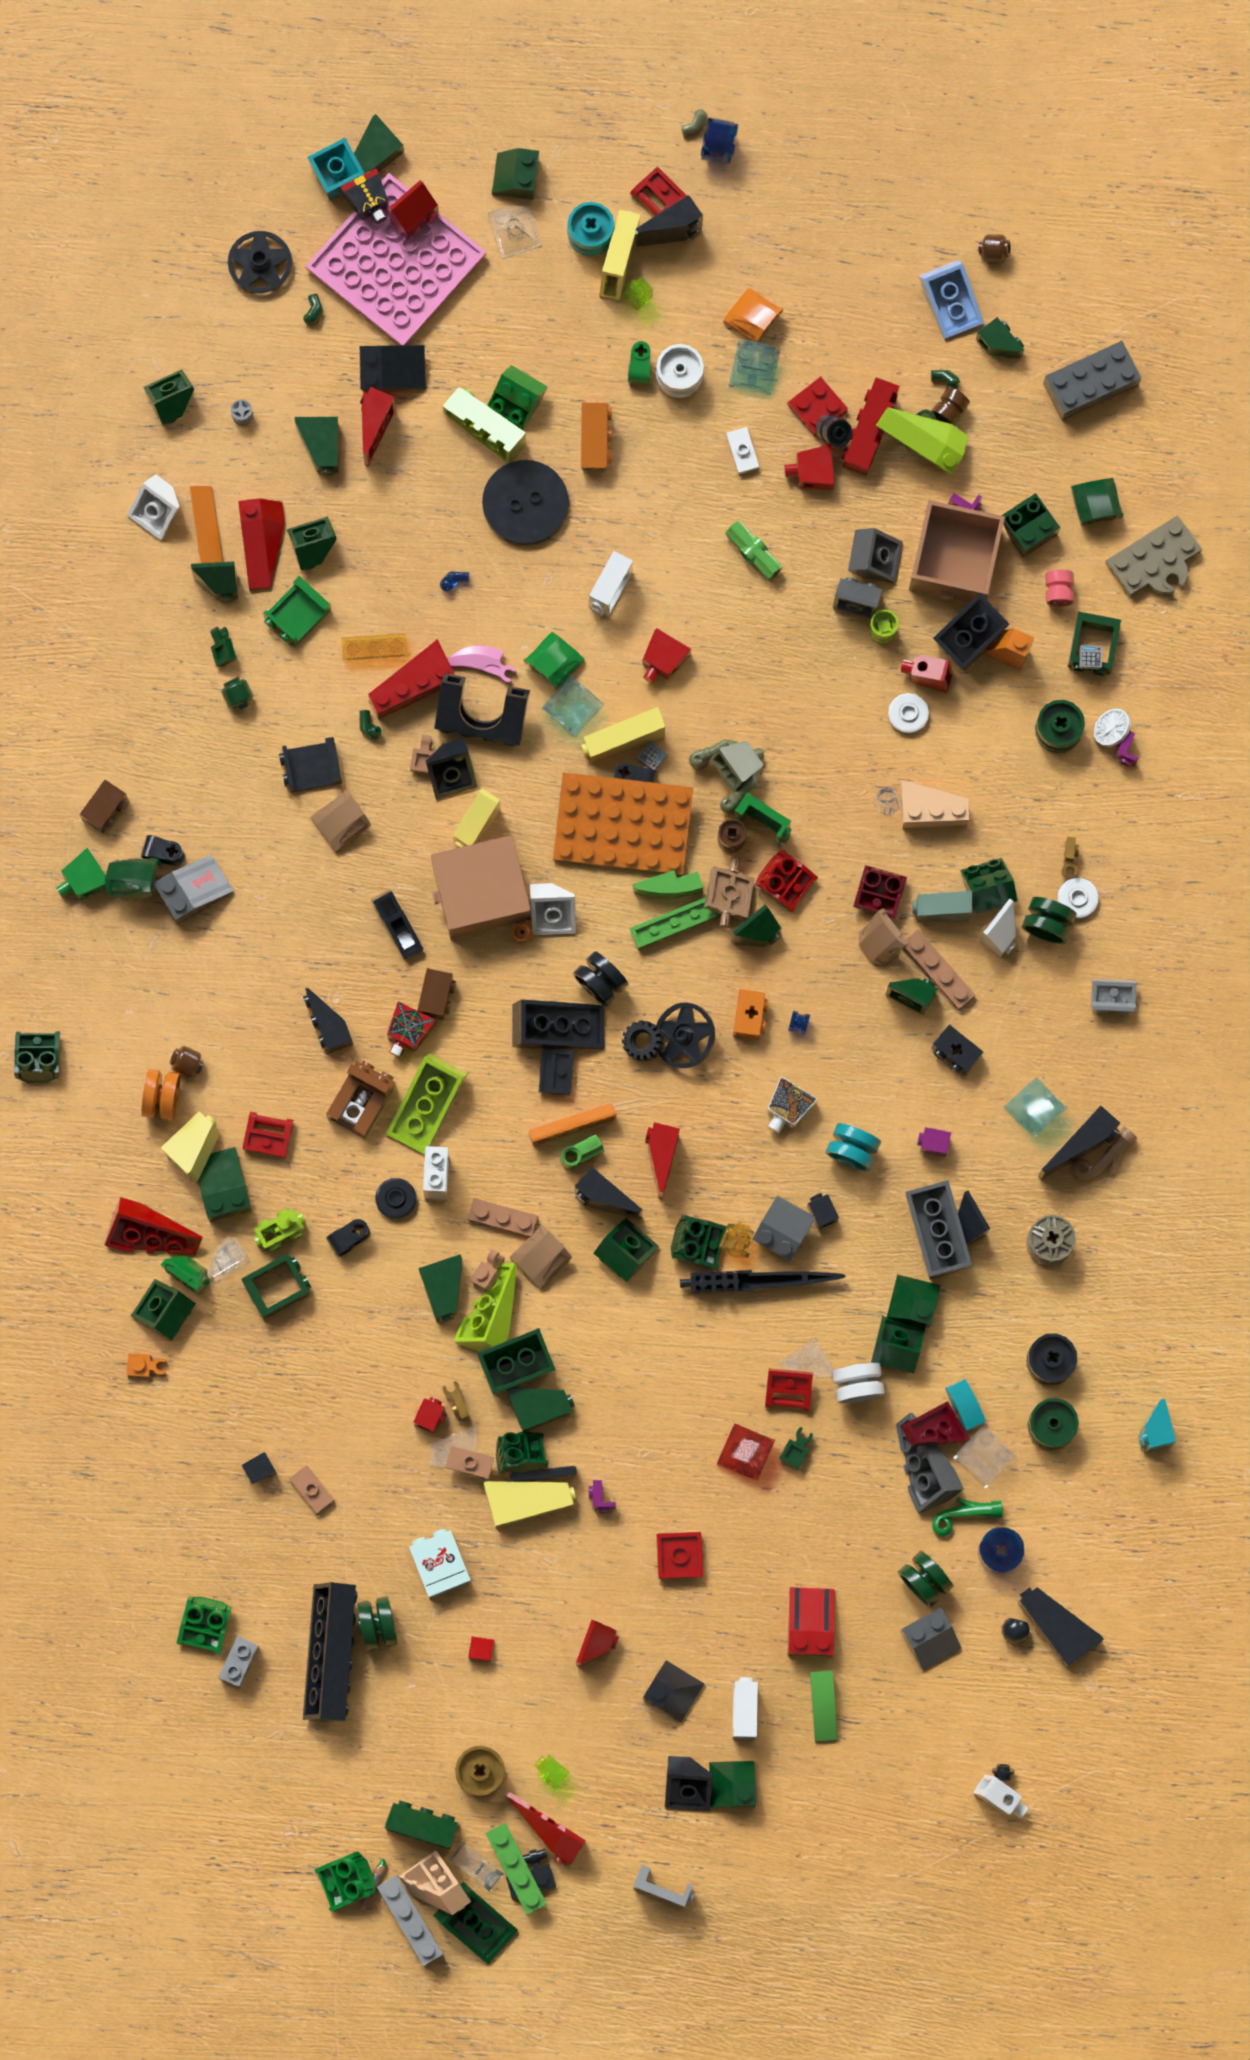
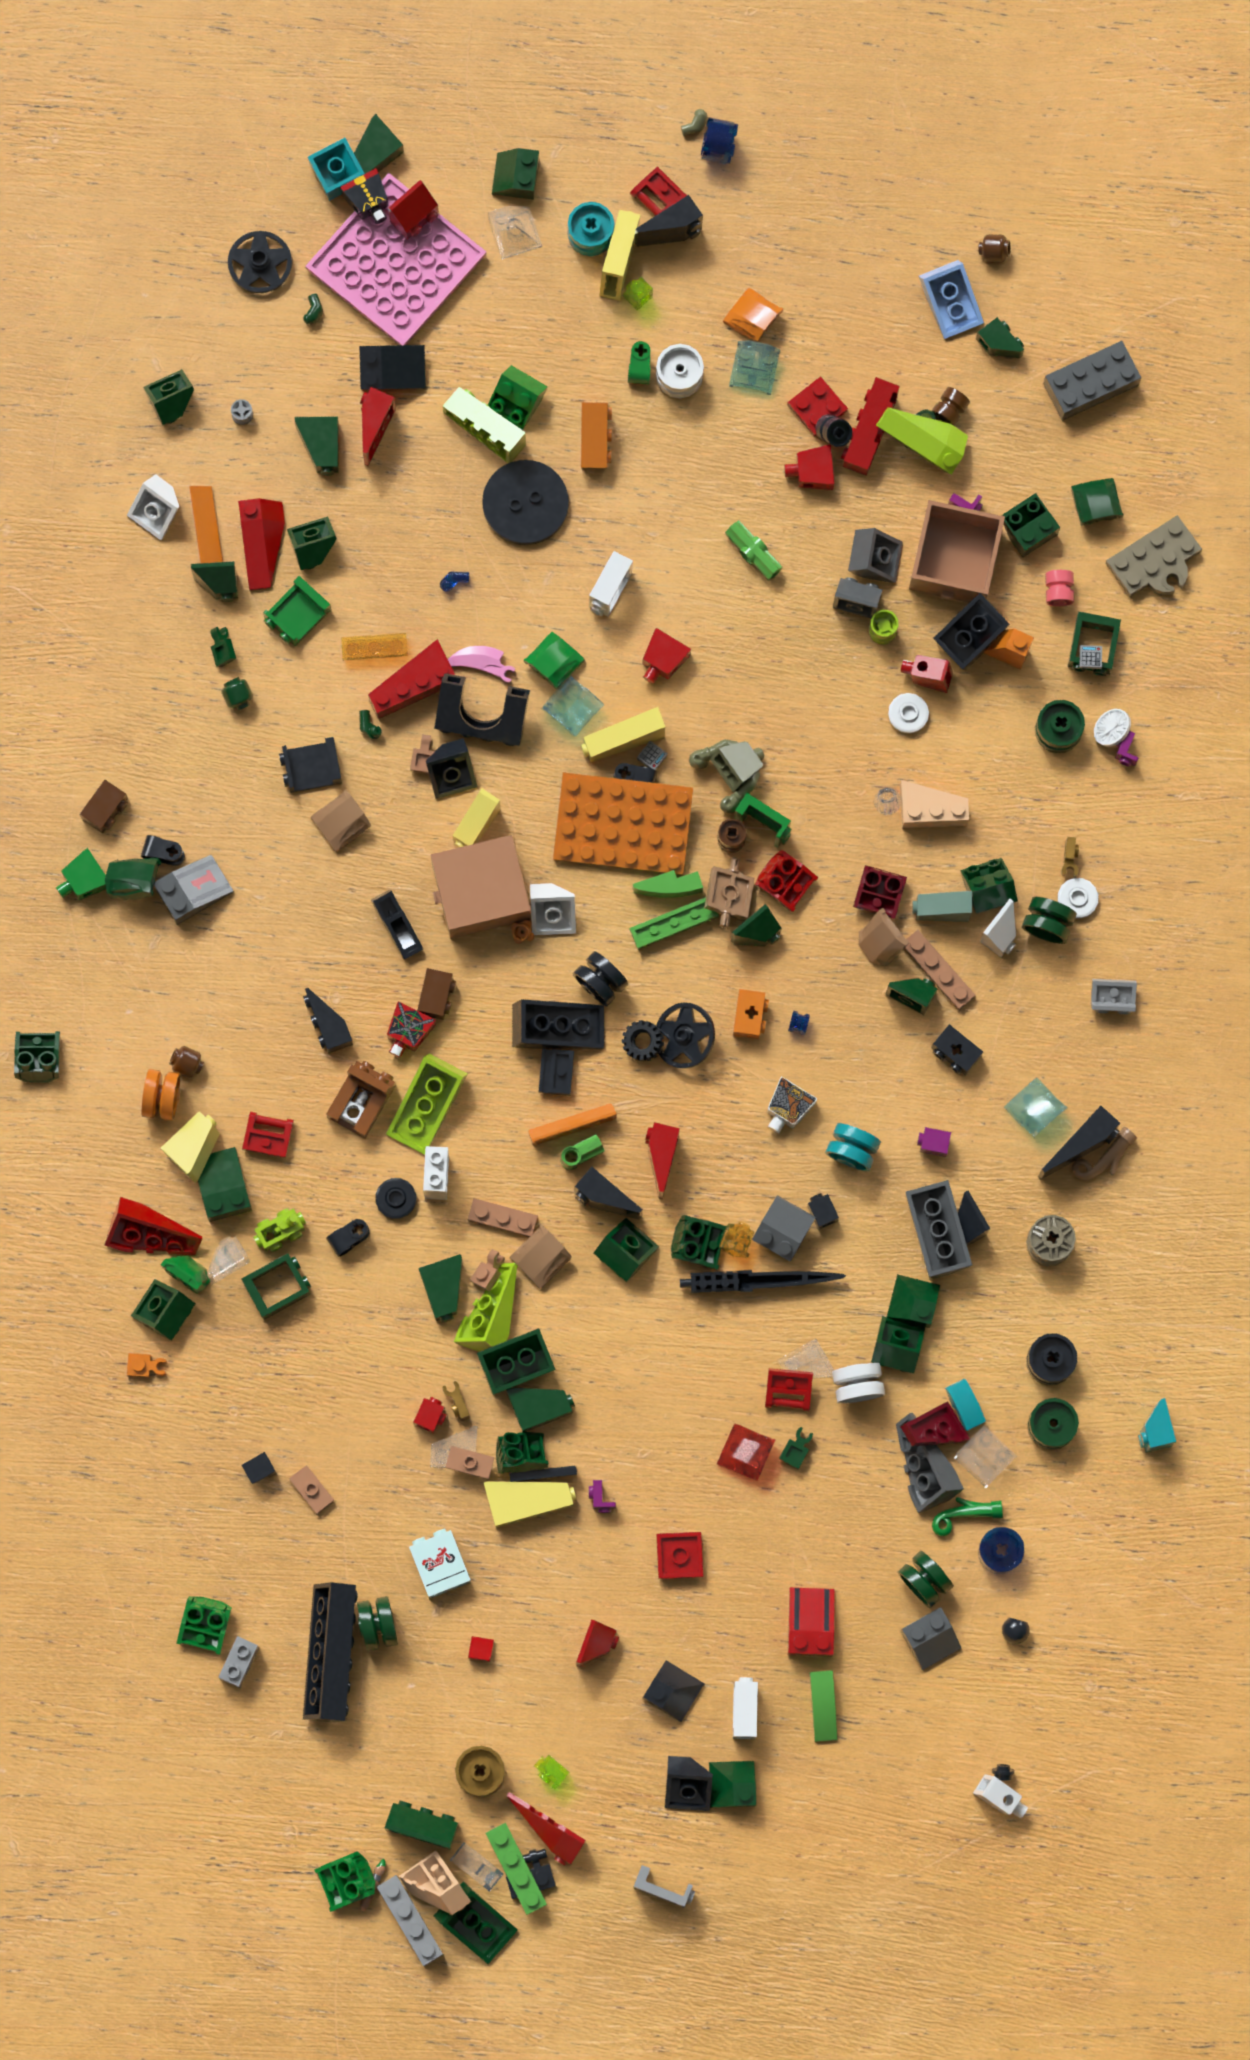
white plate [726,427,759,475] -> none
dark green arm [931,370,960,390] -> none
black slope [1018,1587,1104,1667] -> none

